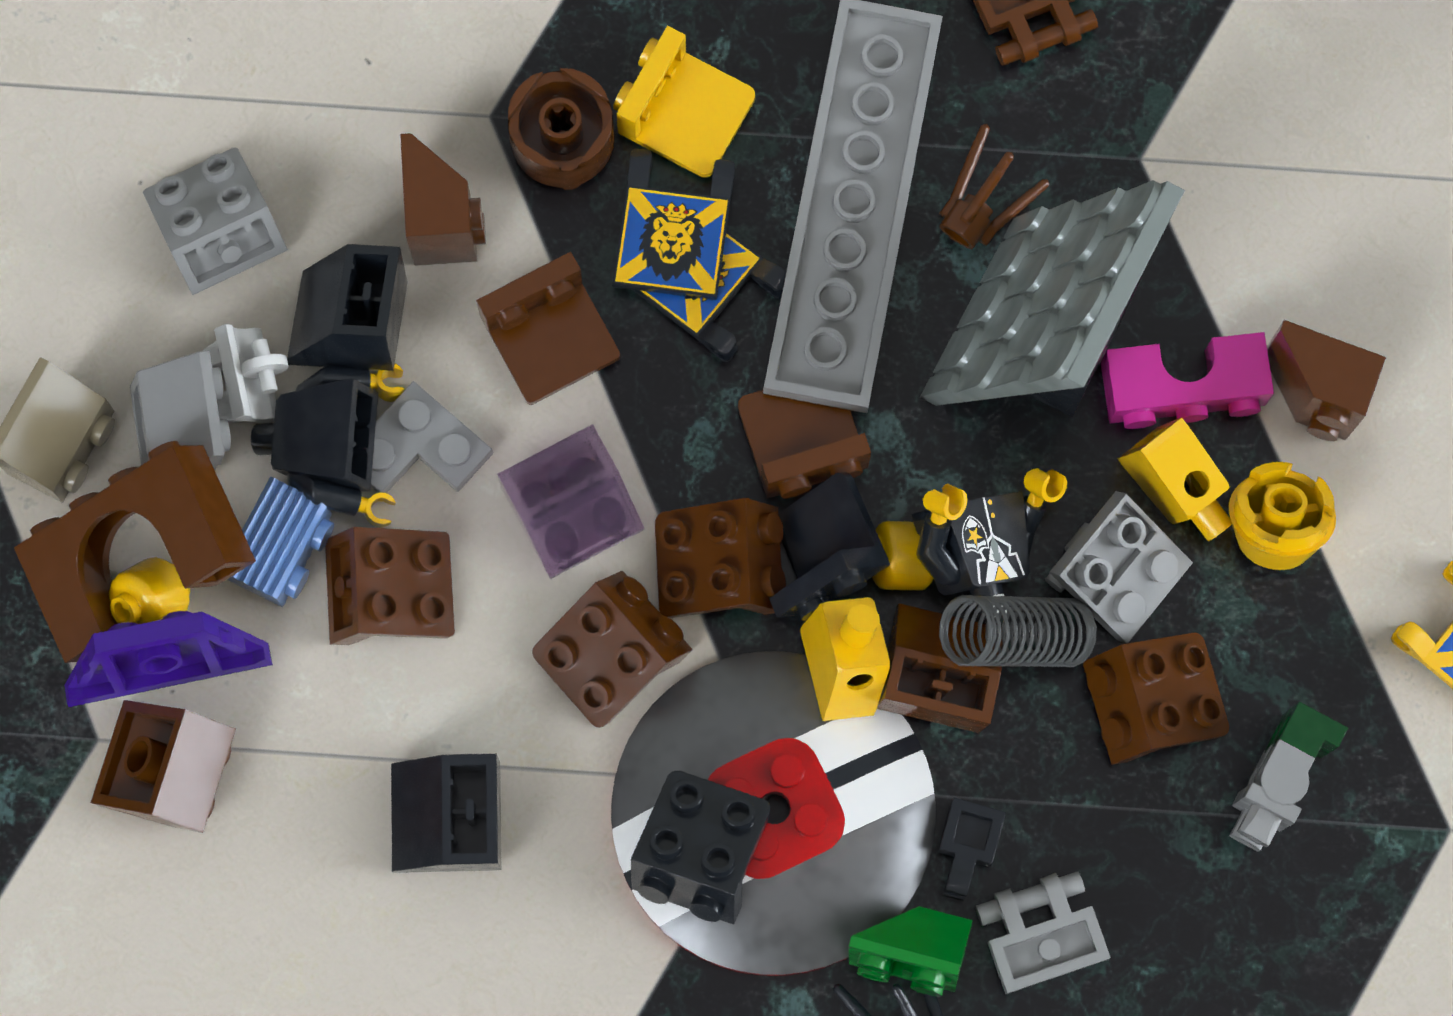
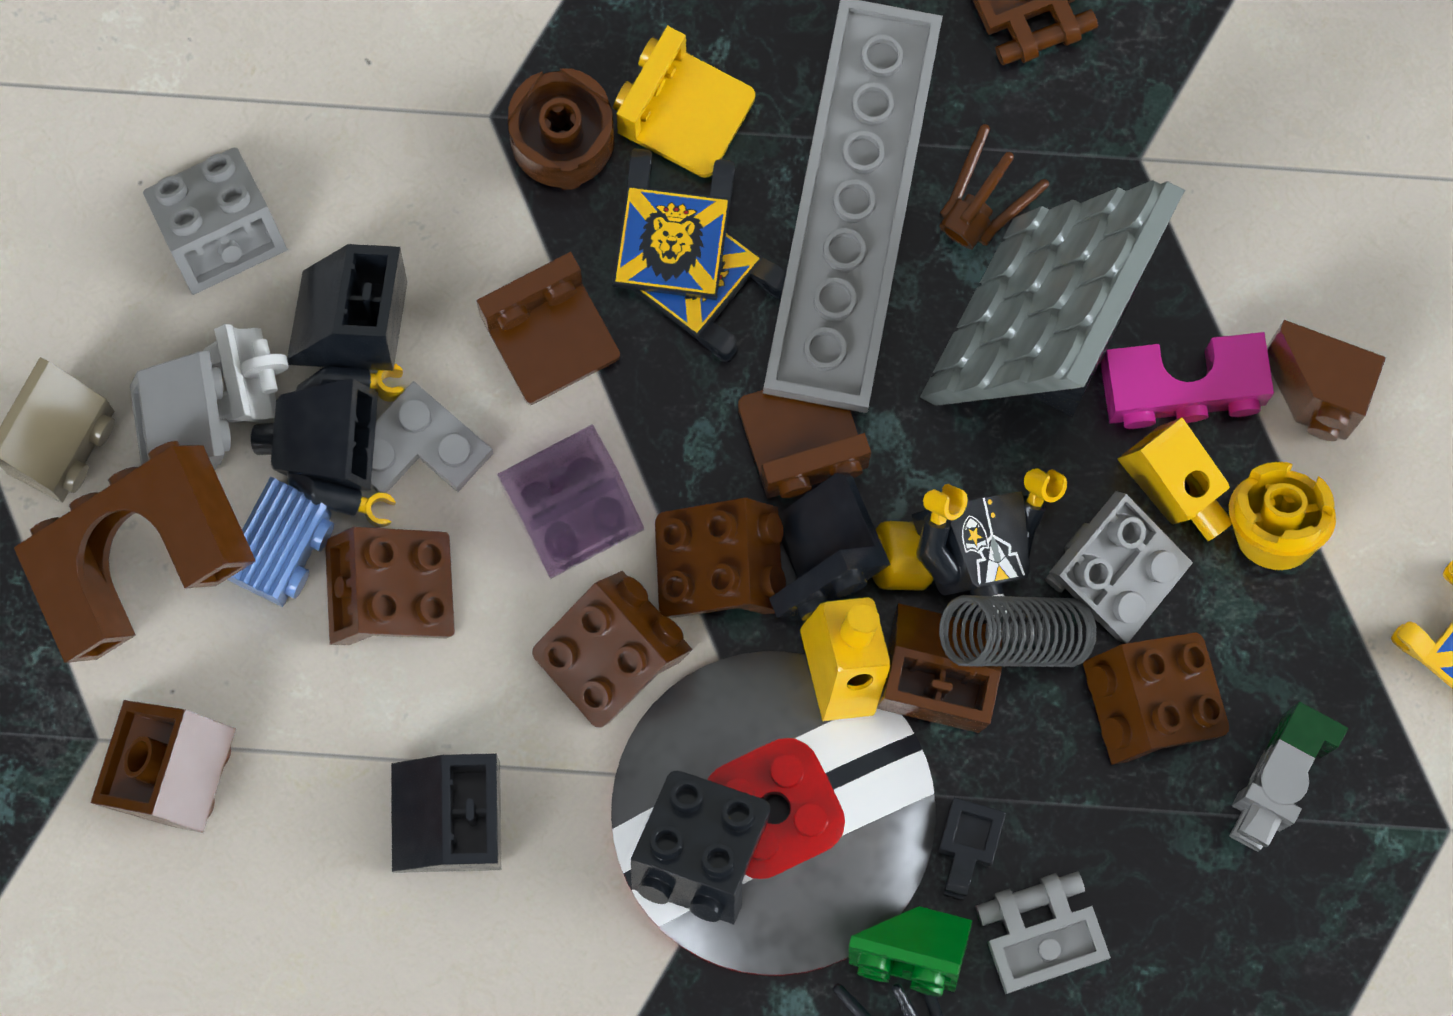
dark purple wing [64,611,273,707] -> none
yellow head [109,557,190,624] -> none
reddish brown slope [400,133,486,266] -> none

